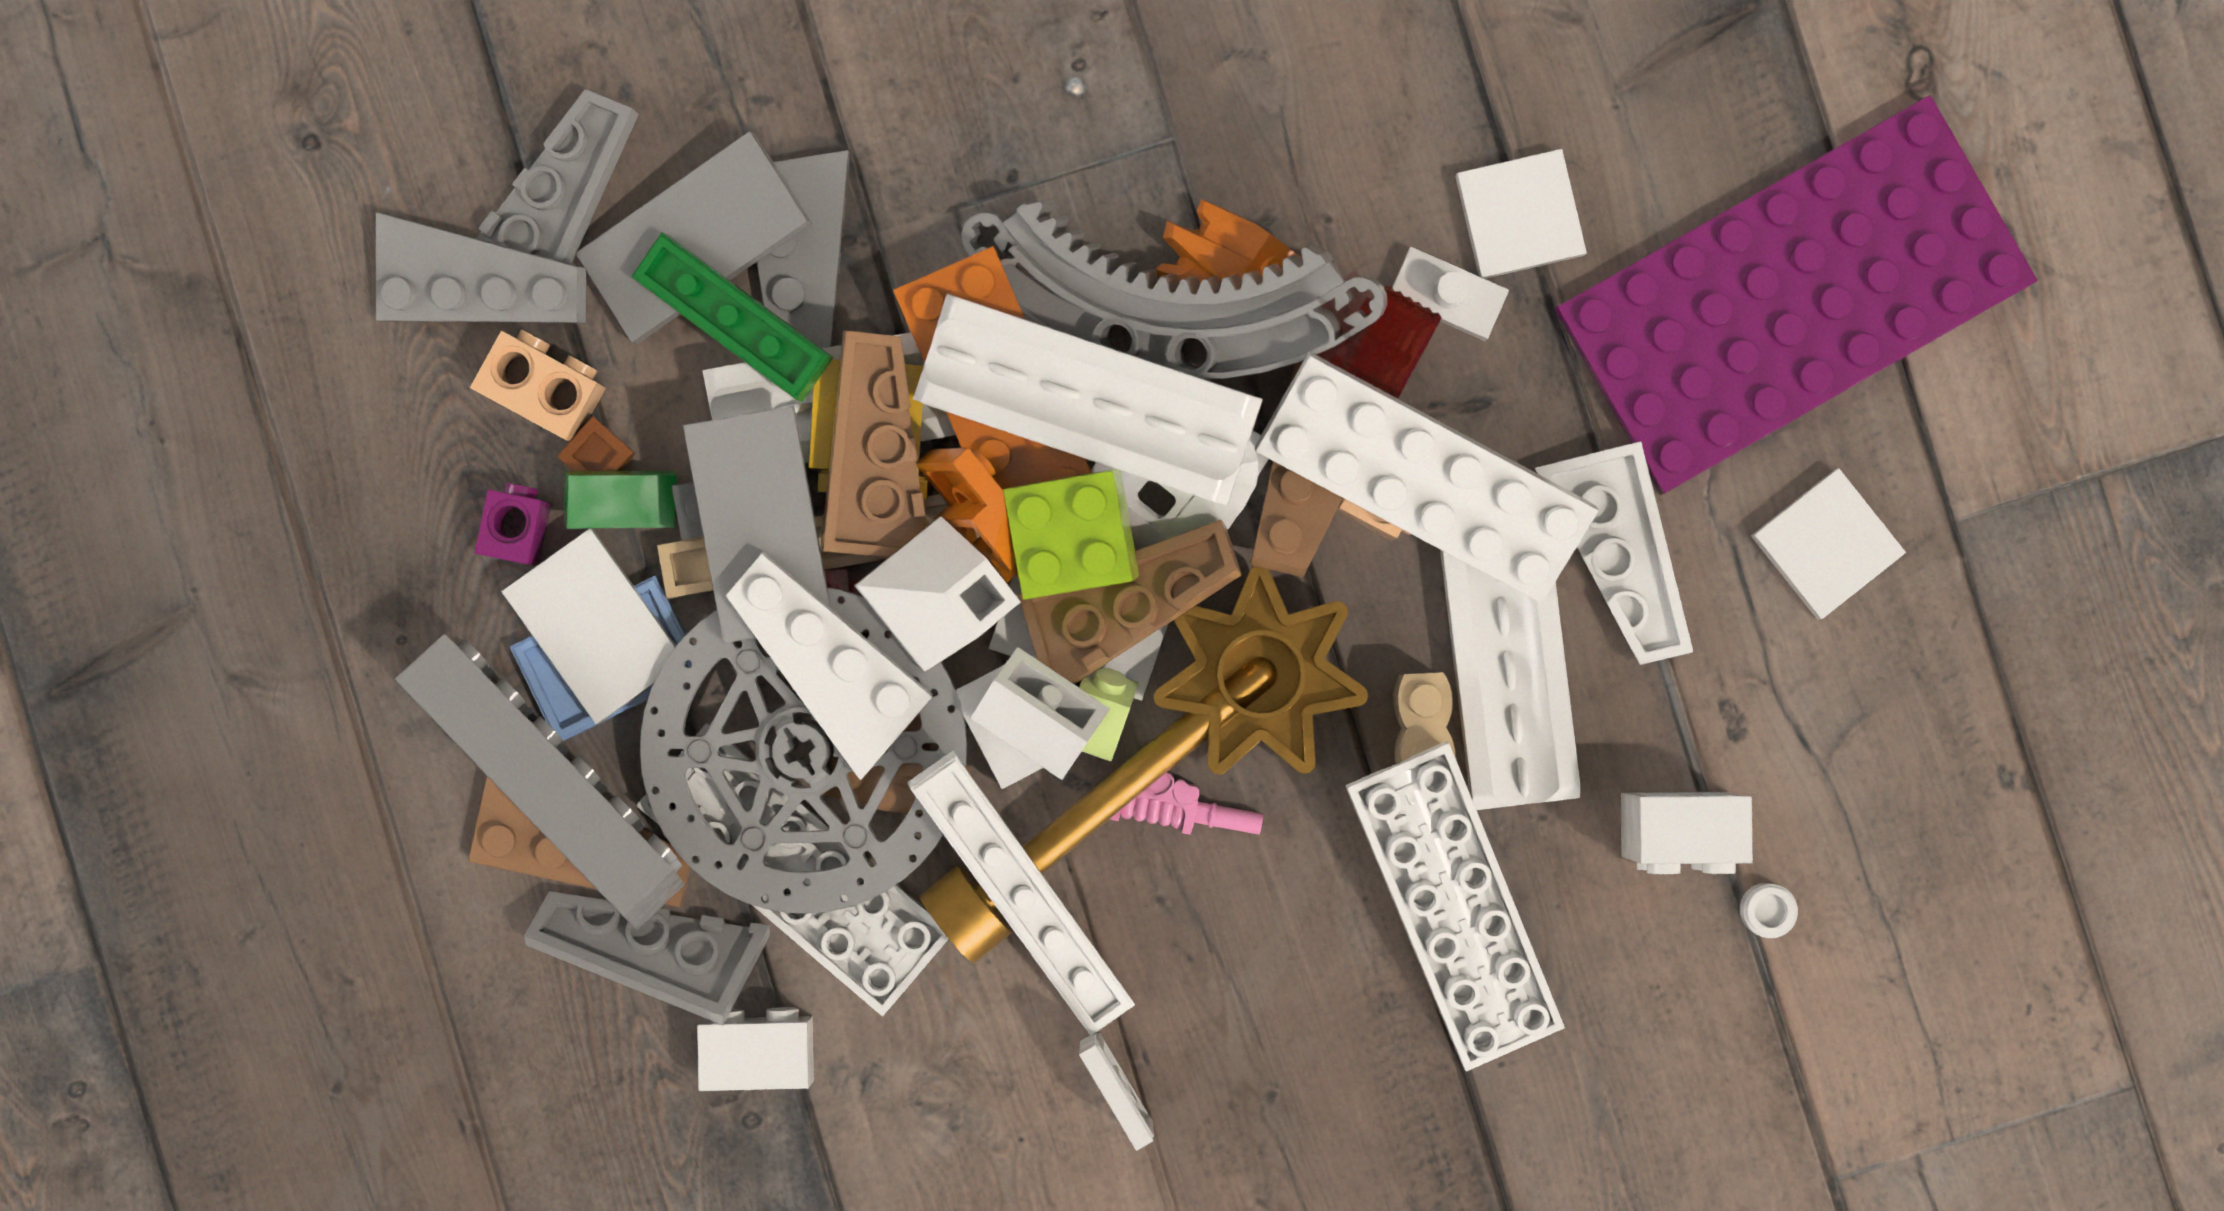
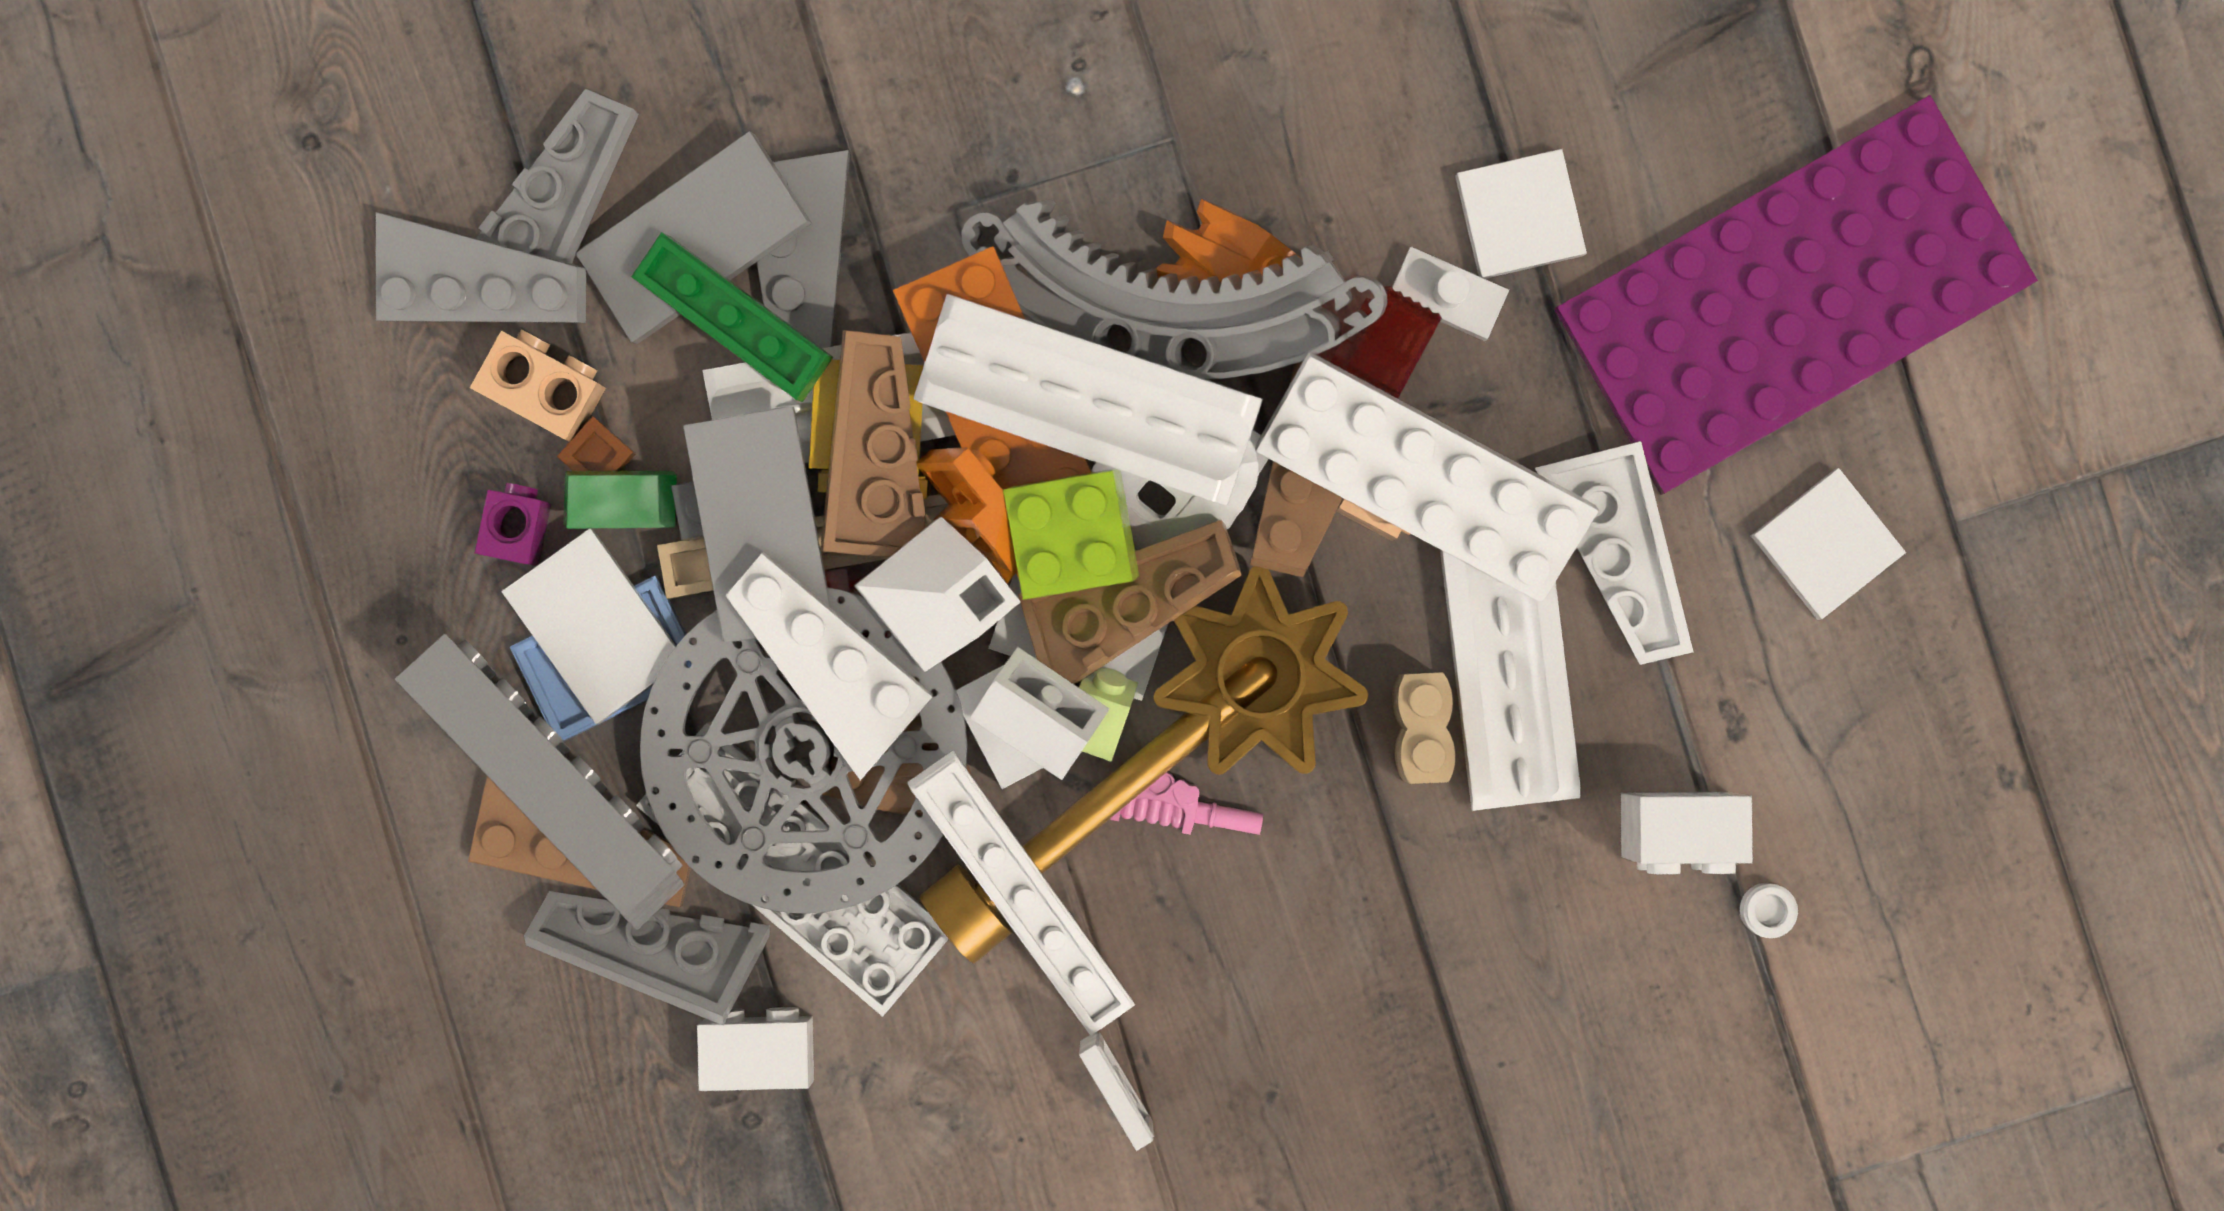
white plate [1346,741,1565,1071] -> none

